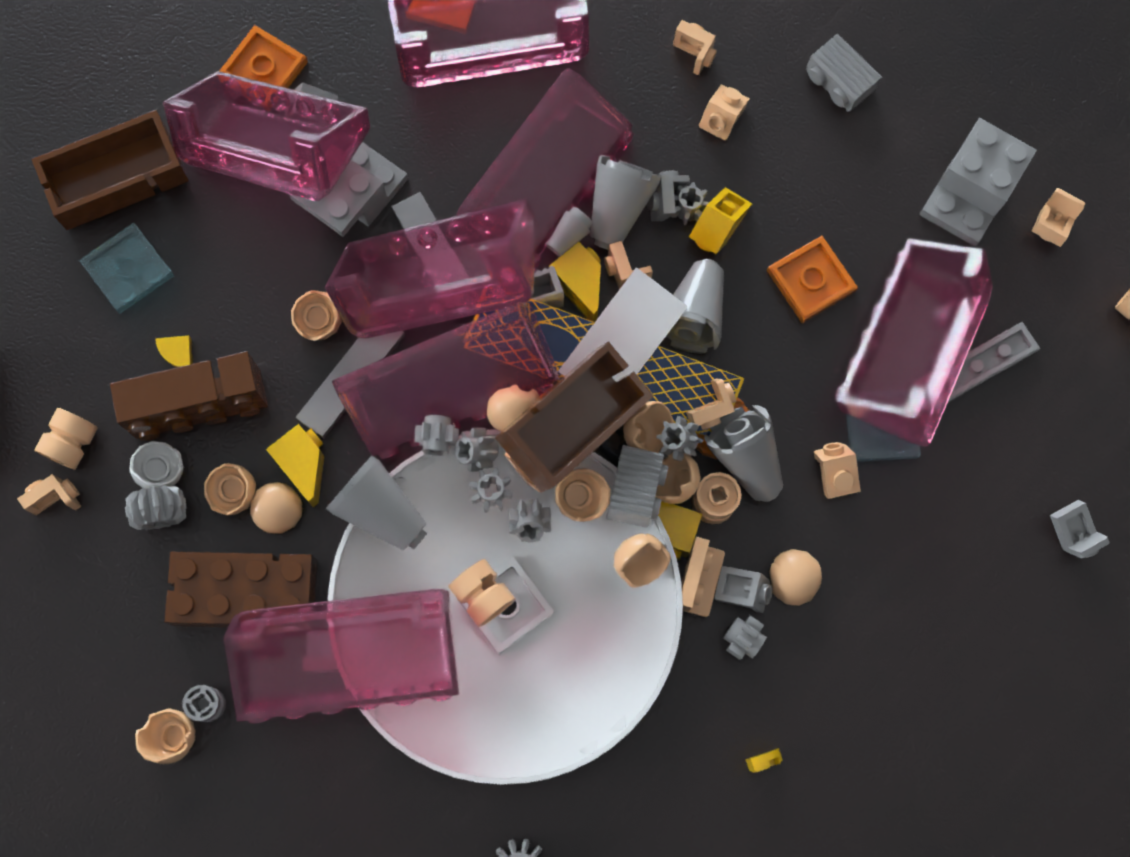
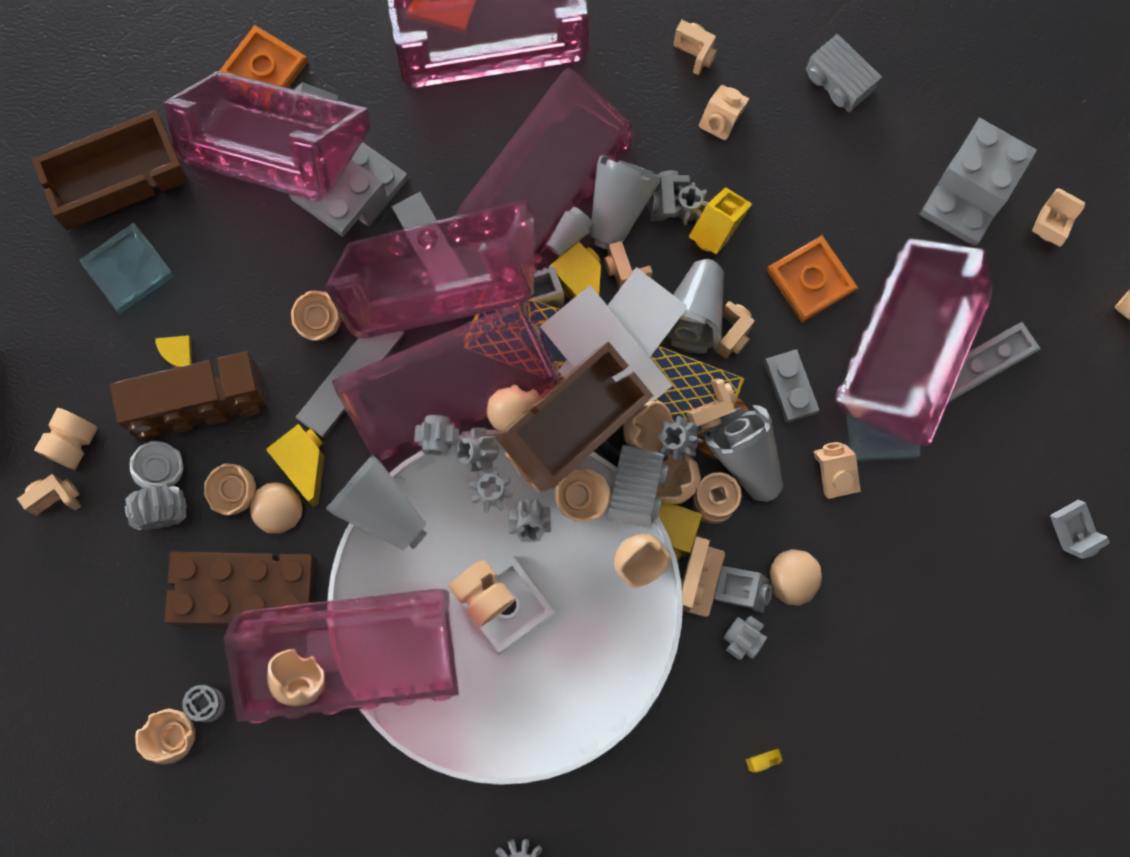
none -> light nougat hair [267,649,325,707]
none -> white sticker [540,285,673,402]
none -> light nougat bracket [716,301,755,359]
none -> light grey plate [764,349,819,423]

